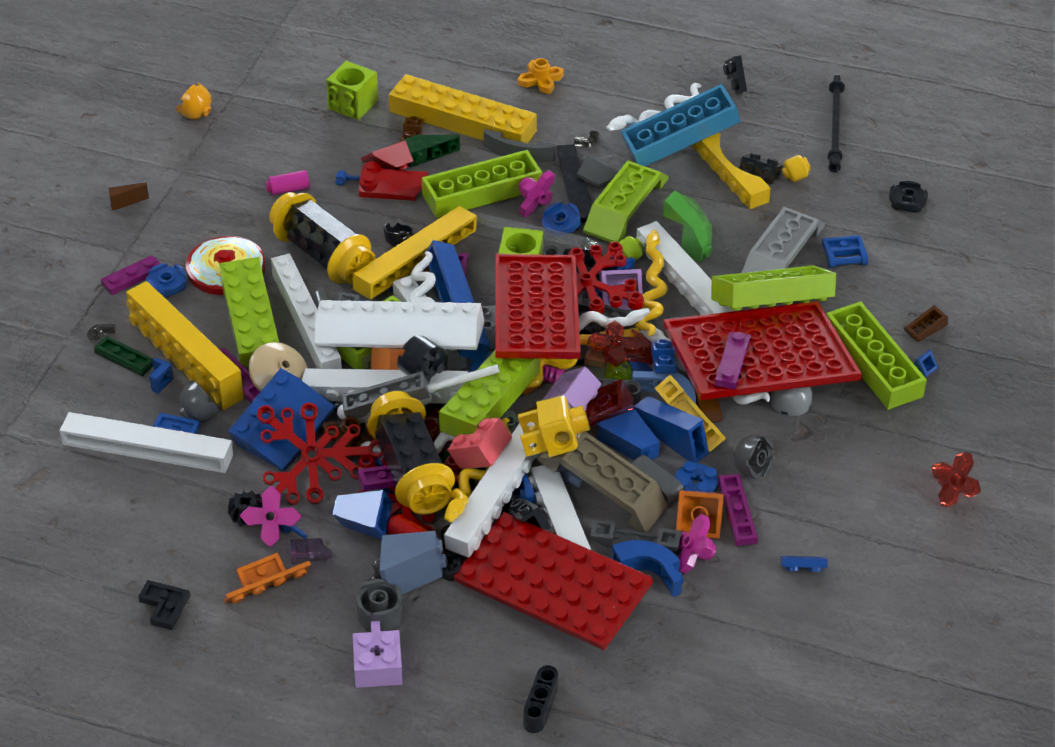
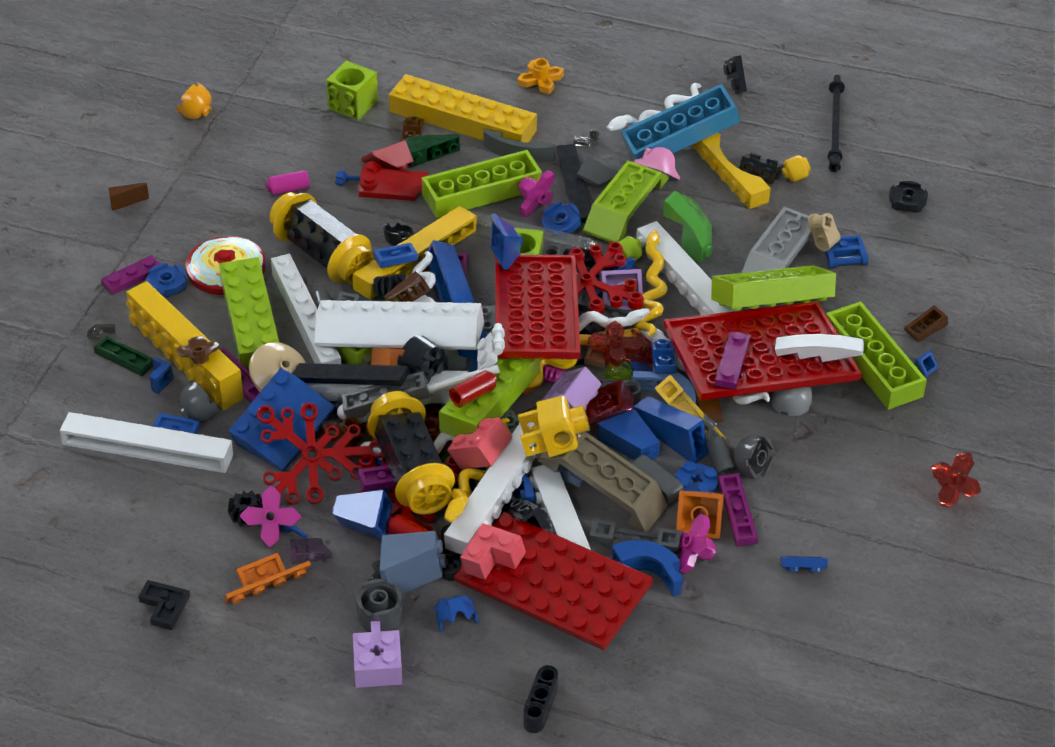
none -> reddish brown plate [177,336,219,364]
none -> black tile [293,363,410,386]
none -> blue plate [373,243,418,268]
none -> black gear [373,273,406,297]
none -> reddish brown slope [384,271,431,302]
none -> blue helmet [434,595,479,631]
none -> red brick [449,370,497,408]
none -> coral brick [460,523,526,580]
none -> white plate [477,323,505,370]
none -> blue slope [491,214,523,270]
none -> bright pink hat [633,147,680,180]
none -> dark grey wheel [703,414,736,476]
none -> white slope [775,334,864,362]
none -> tan piece [808,213,840,252]

